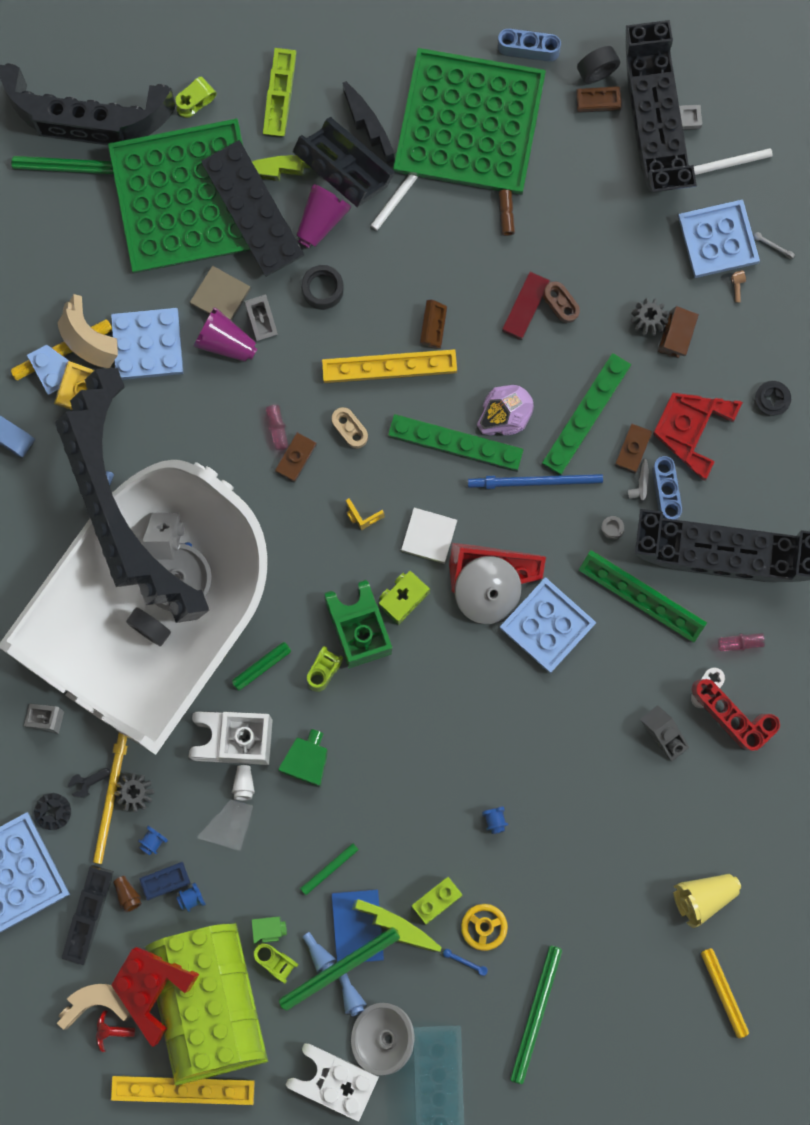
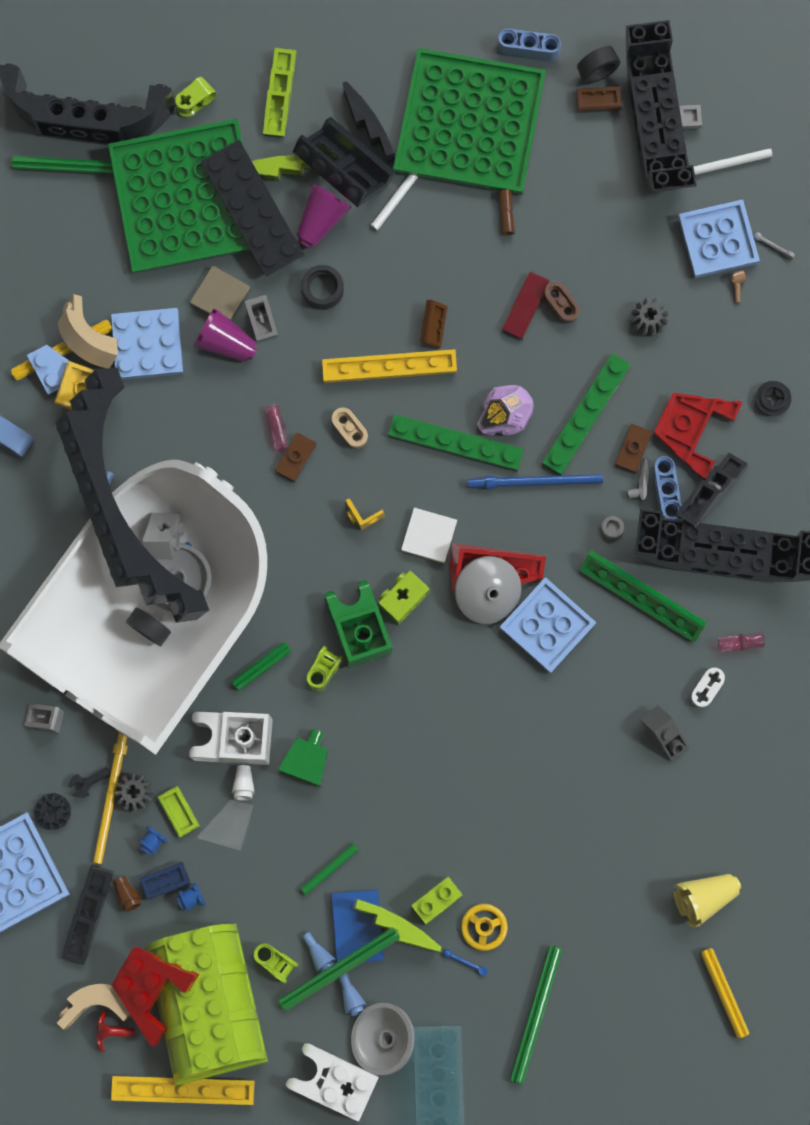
bright green window [252,916,287,944] -> none
blue brick [482,806,509,834] -> none
reddish brown hinge [657,306,699,358] -> none
red beam [691,679,780,751] -> none
none -> lime tile [157,786,200,838]
none -> black slope [676,453,748,527]

